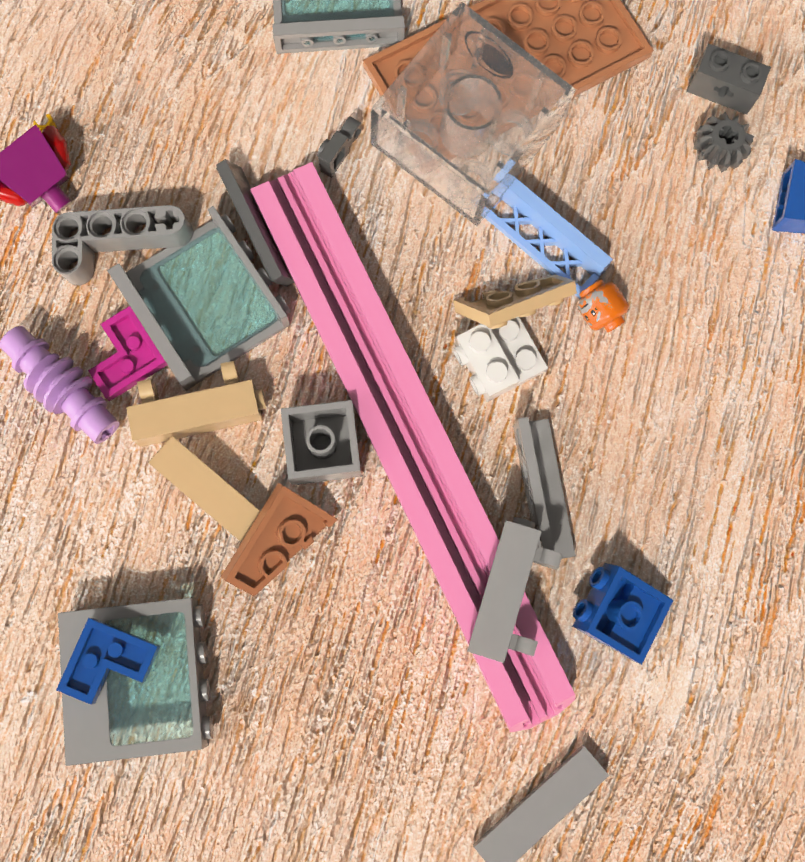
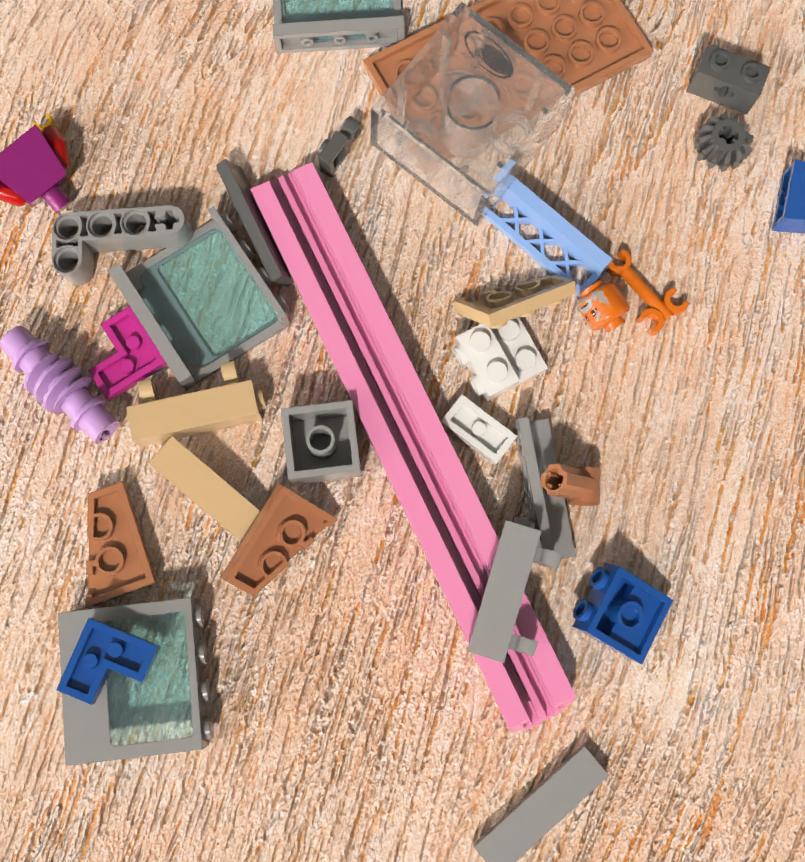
none -> nougat wing [85,481,158,608]
none -> white plate [441,394,517,466]
none -> nougat piece [541,463,600,506]
none -> orange bar [606,249,689,336]

